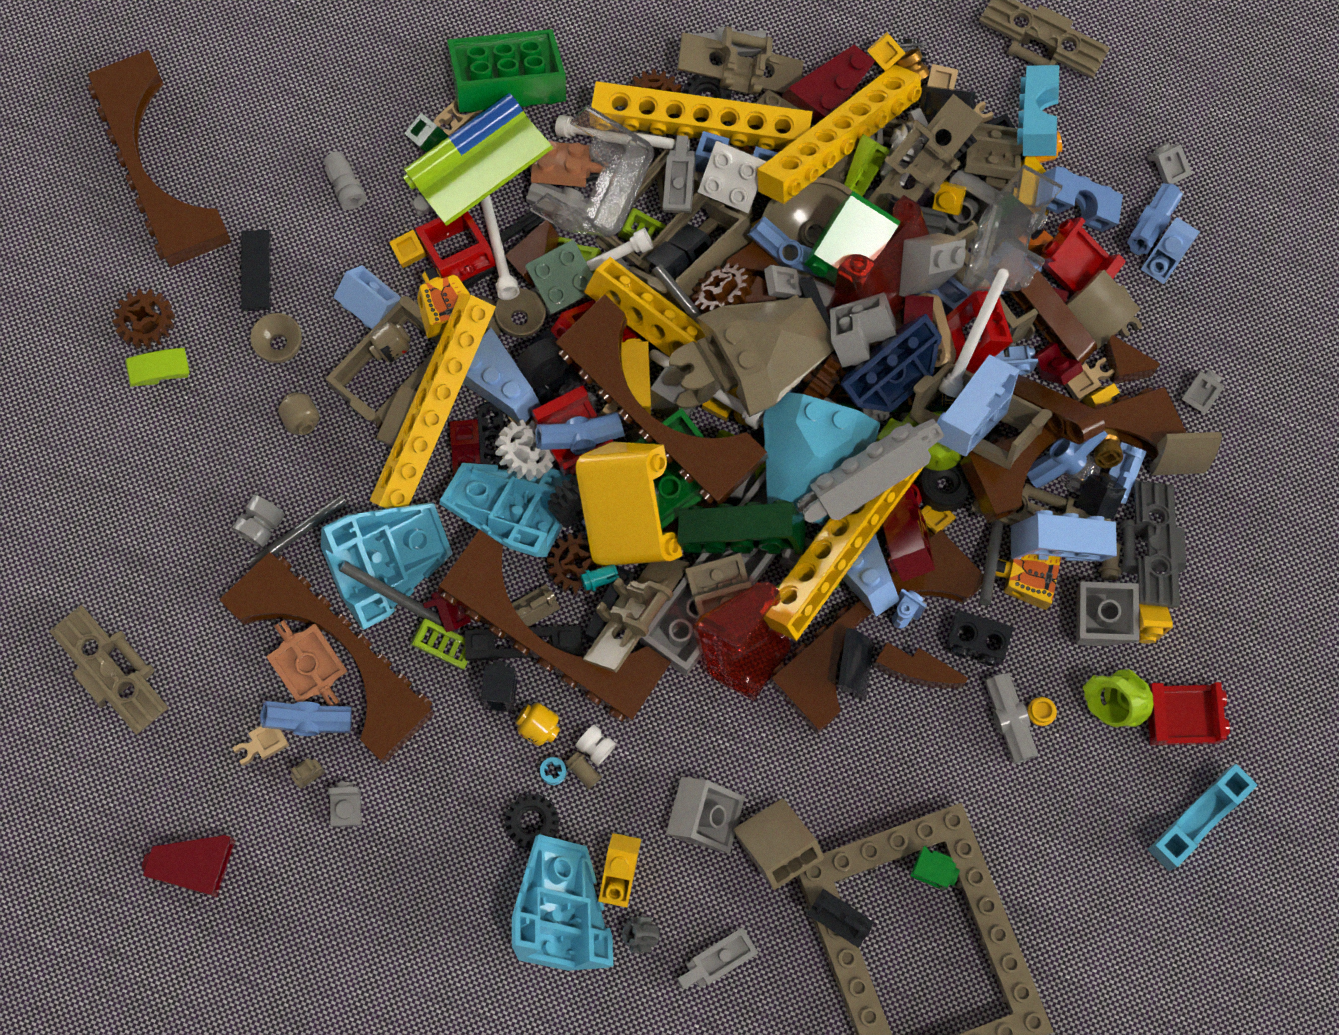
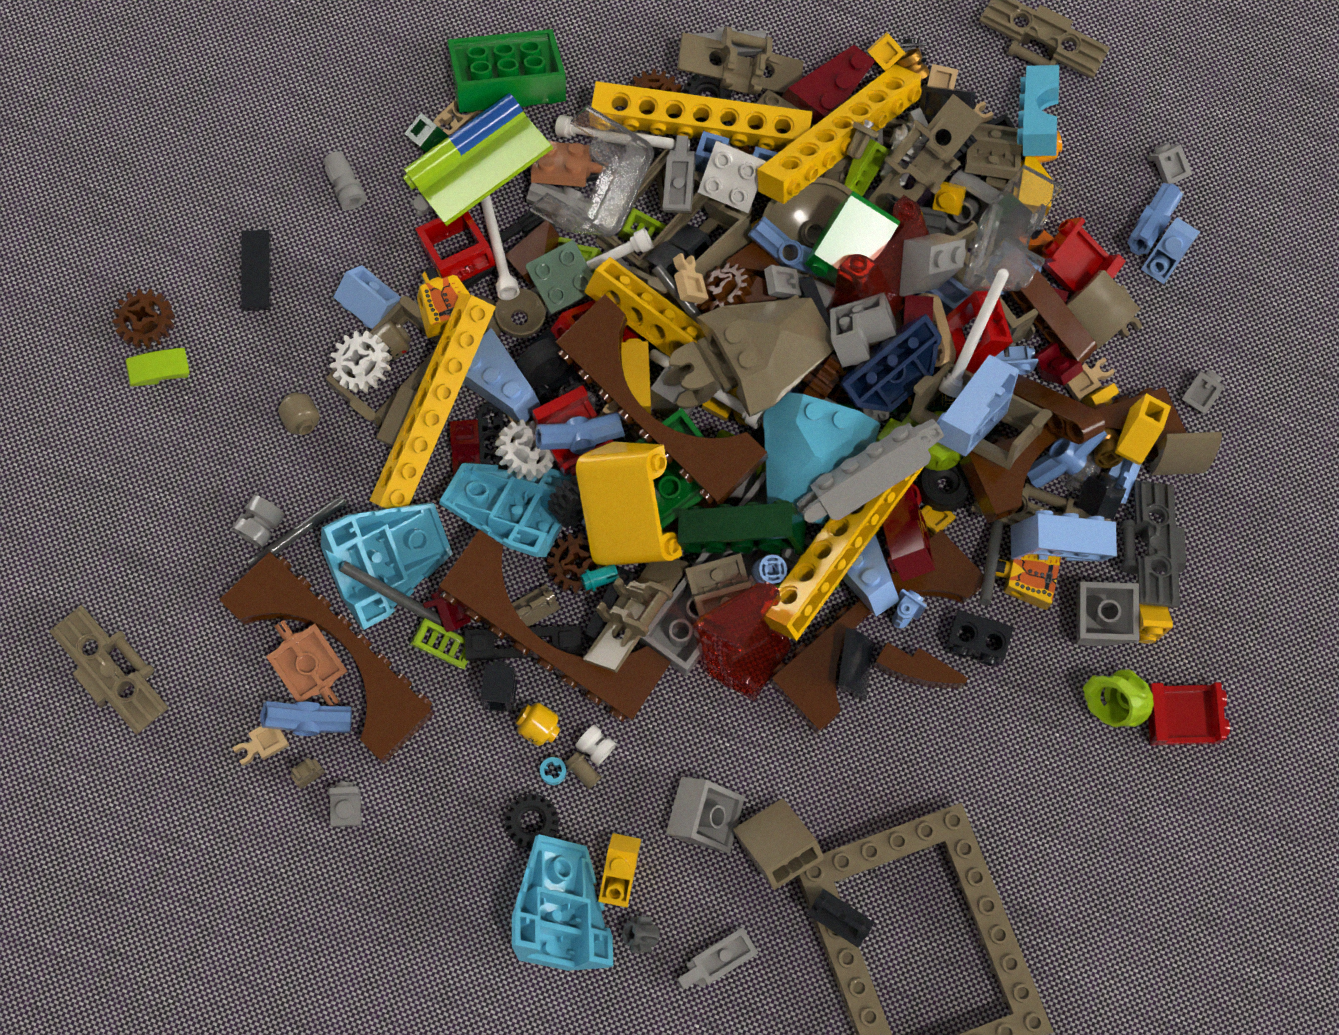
reddish brown arch [87,50,232,268] -> none
dark red slope [142,835,236,898] -> none
dark tan piece [250,313,302,363] -> none
yellow plate [389,230,427,268] -> none
green window [910,846,960,891] -> none
light grey piece [985,673,1038,764] -> none
yellow plate [1027,697,1057,726] -> none
medium blue arch [1036,166,1123,232] -> none
dark tan pin [1098,543,1122,580] -> none
reddish brown slope [1104,335,1160,384] -> none
medium azure arch [1147,764,1257,871] -> none
none -> white gear [330,331,392,393]
none -> tan plate [673,253,709,304]
none -> light blue wheel [751,555,787,586]
none -> dark tan piece [847,120,879,159]
none -> yellow slope [1114,393,1171,465]

